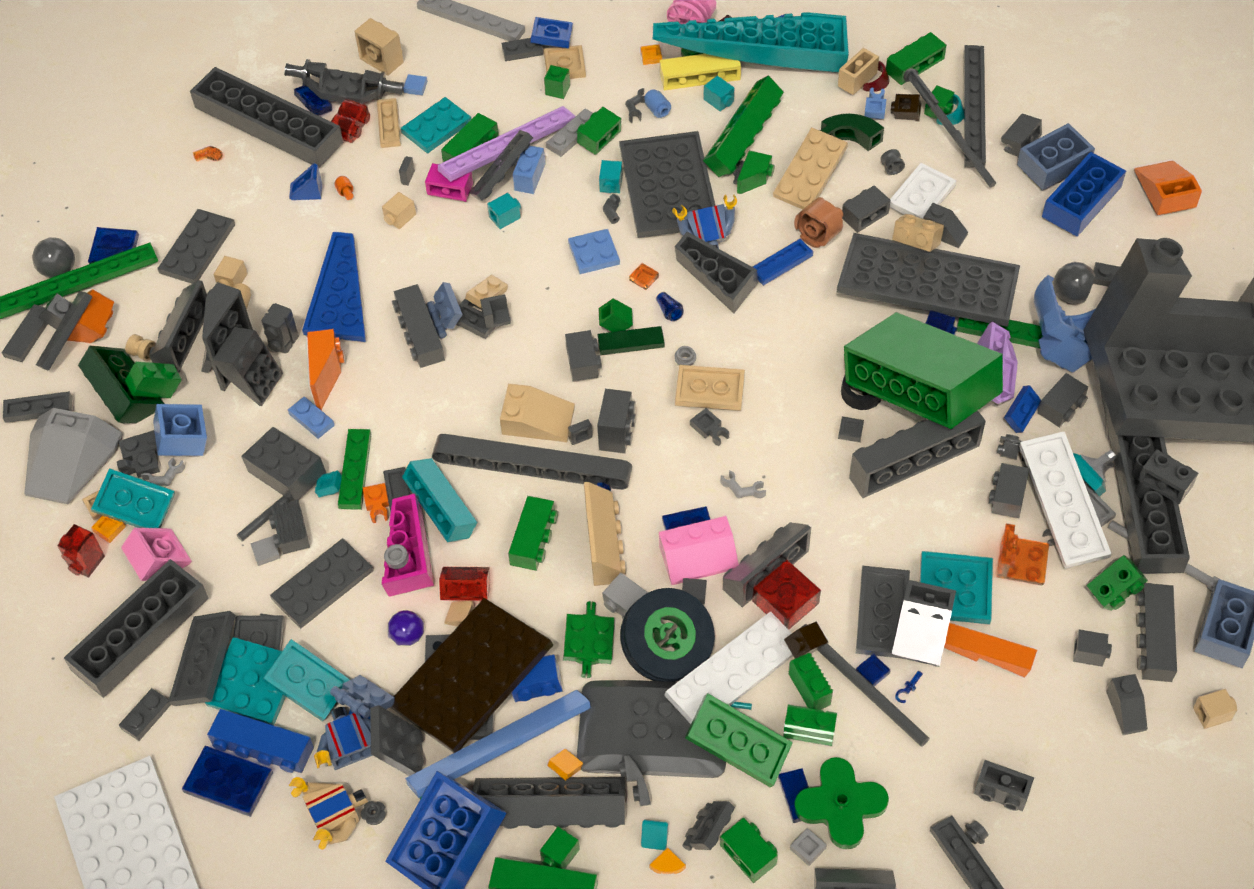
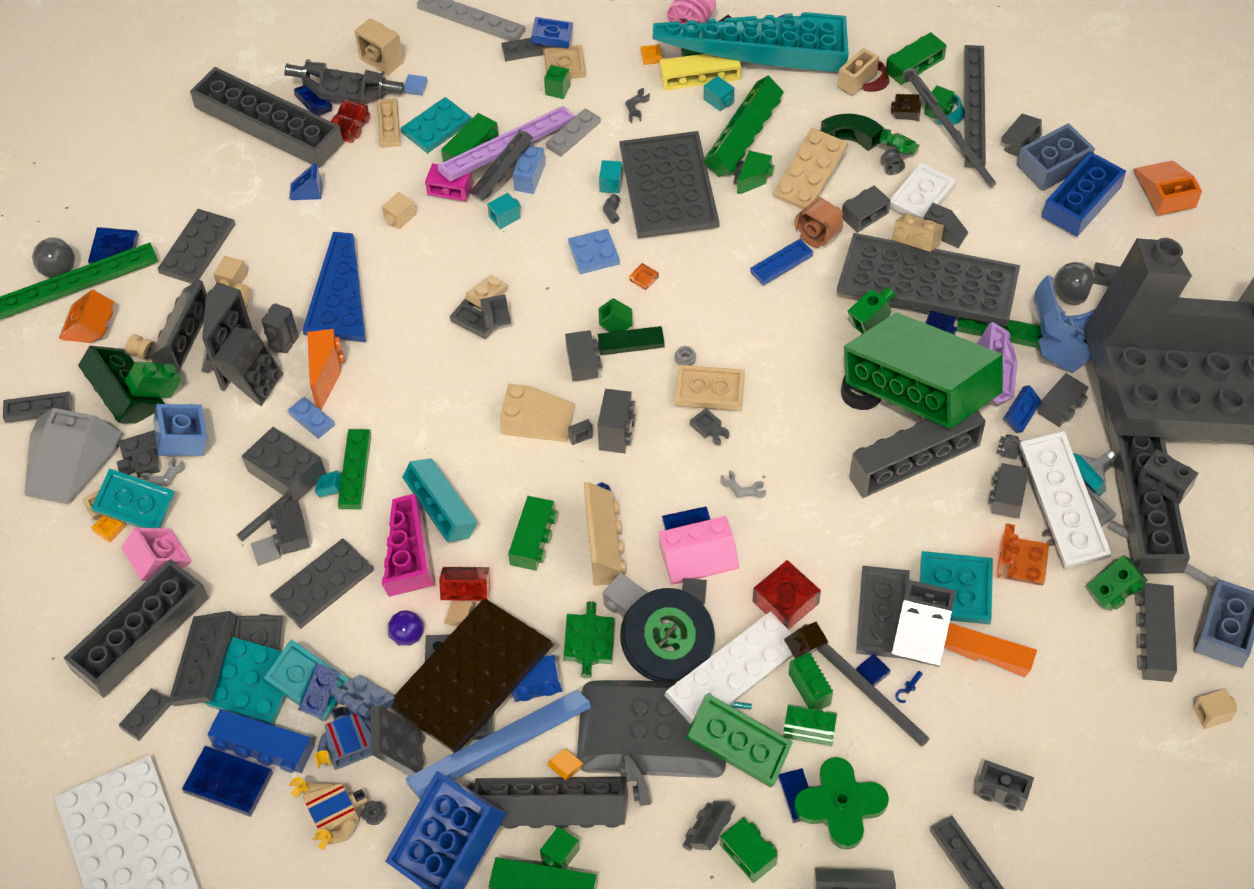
dark grey tile [1,304,48,362] -> none
dark grey tile [36,291,92,371] -> none
dark grey brick [38,294,72,329] -> none
clear red brick [57,524,105,578] -> none
clear orange arm [192,146,223,162] -> none
orange cylinder [334,176,353,200] -> none
orange plate [362,483,389,523] -> none
dark grey tile [383,467,410,512] -> none
light grey tile [384,544,409,569] -> none
dark grey brick [392,284,445,368] -> none
dark grey tile [399,156,415,186] -> none
sand blue plate [426,282,463,338] -> none
dark grey beam [432,434,632,490] -> none
green brick [577,107,622,155] -> none
teal slope [641,820,668,850] -> none
medium blue brick [644,89,671,118] -> none
light orange tile [649,848,686,874] -> none
clear blue cone [656,292,684,321] -> none
torso [672,194,737,249] -> none
dark grey wedge [675,232,758,313] -> none
dark grey slope [722,522,811,607] -> none
light grey plate [790,828,827,866] -> none
dark grey tile [838,416,864,442] -> none
medium blue plate [864,88,886,119] -> none
dark grey plate [965,820,989,844] -> none
dark grey brick [1073,629,1112,667] -> none
dark grey slope [1106,674,1148,735] -> none
none -> clear blue plate [297,663,340,719]
none -> green torso [847,287,896,334]
none -> green plate [879,128,920,155]

